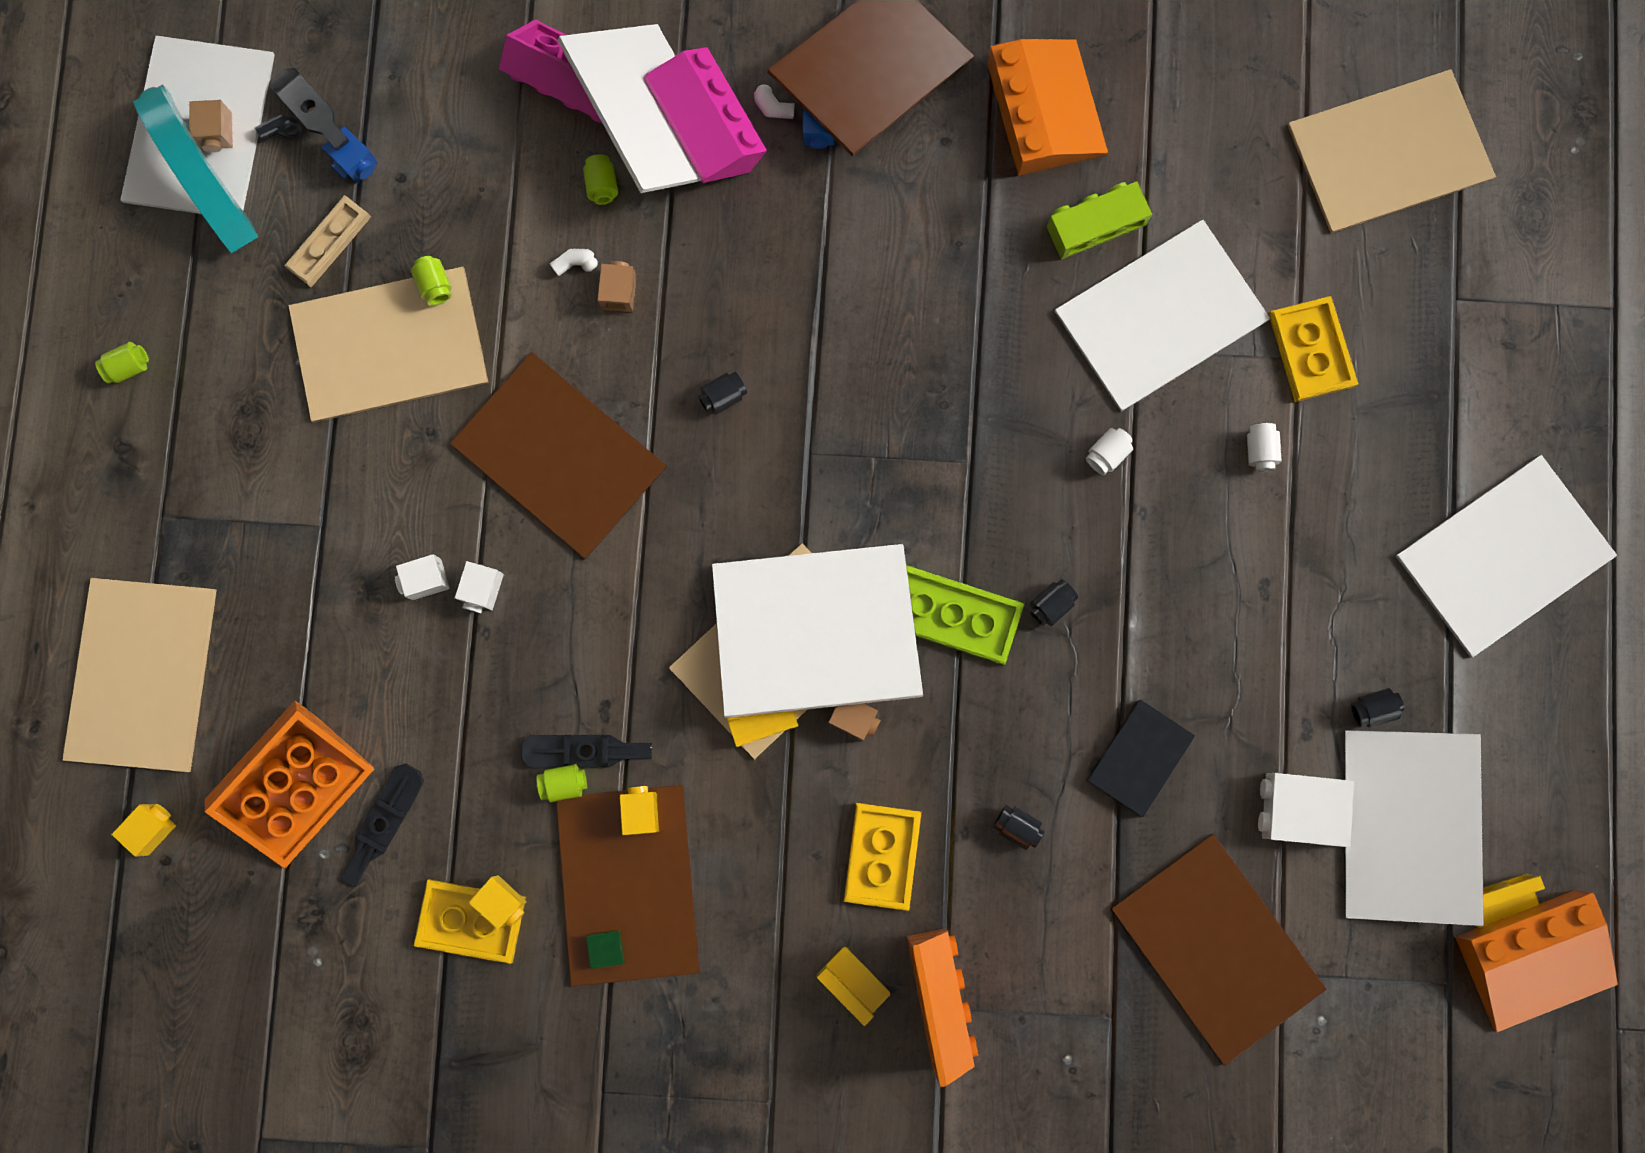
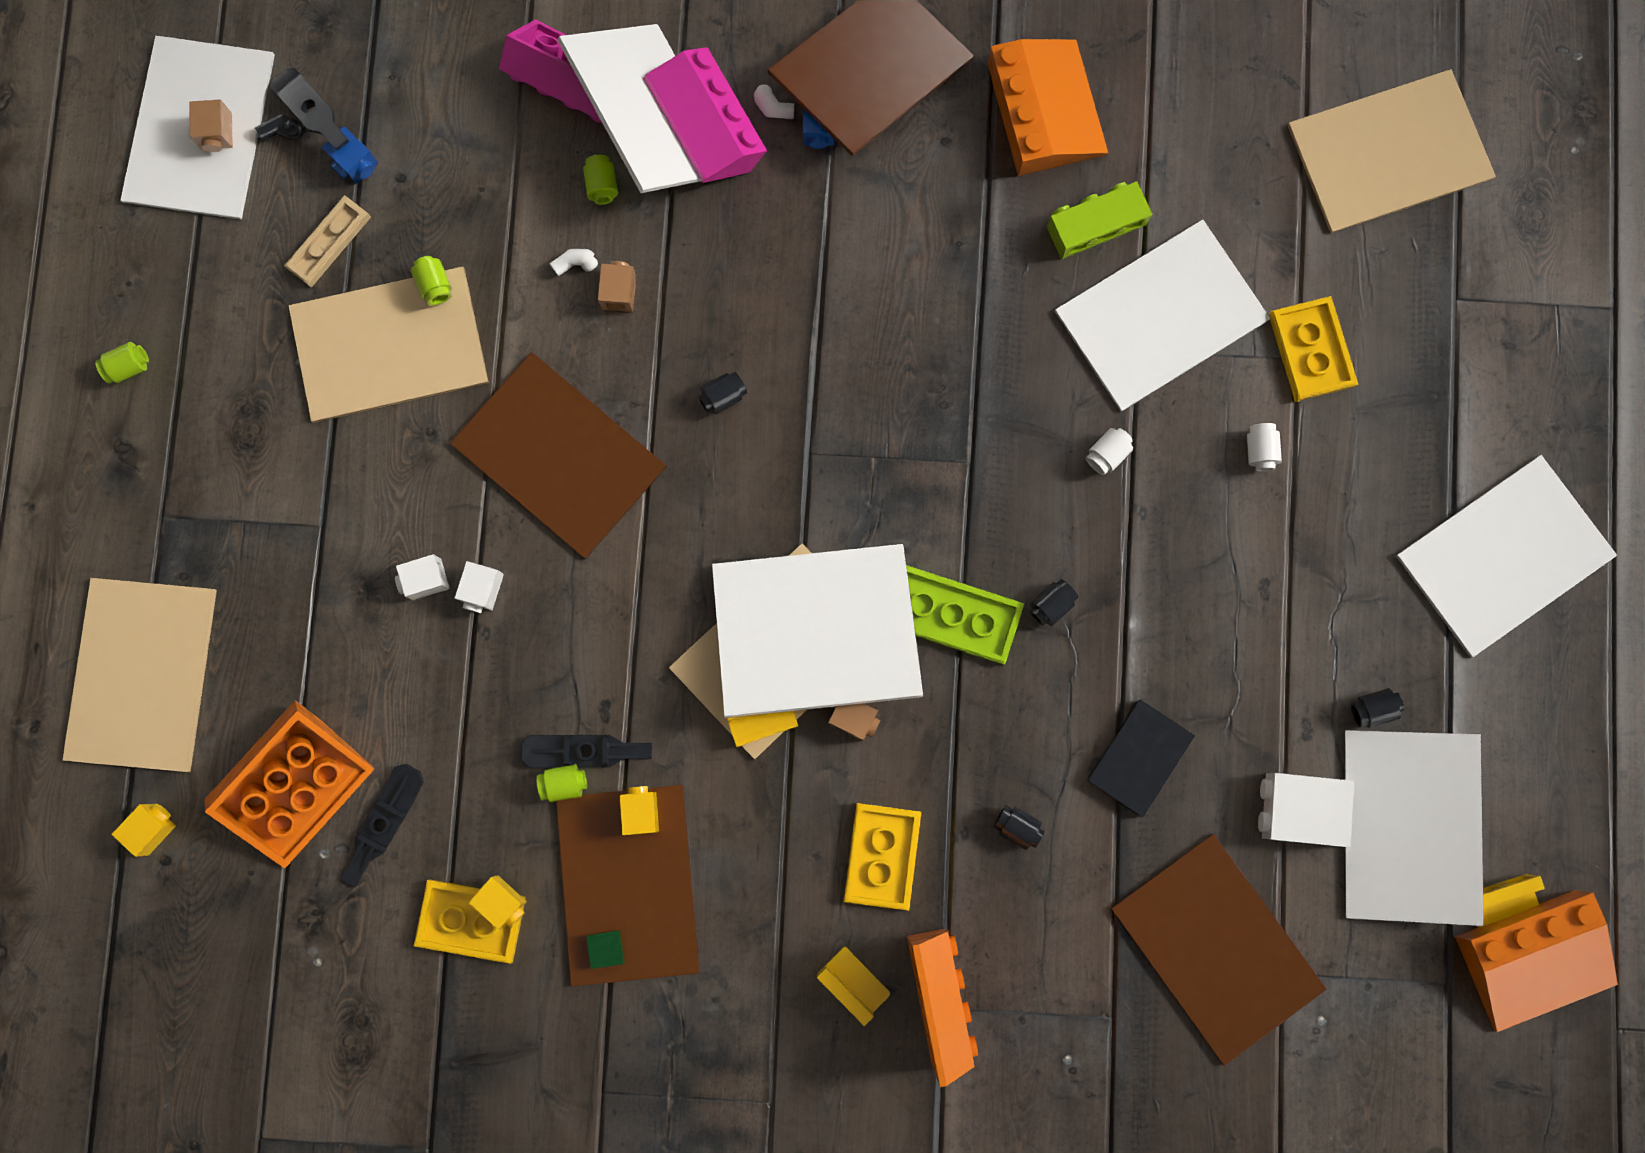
teal arch [133,84,258,253] -> none

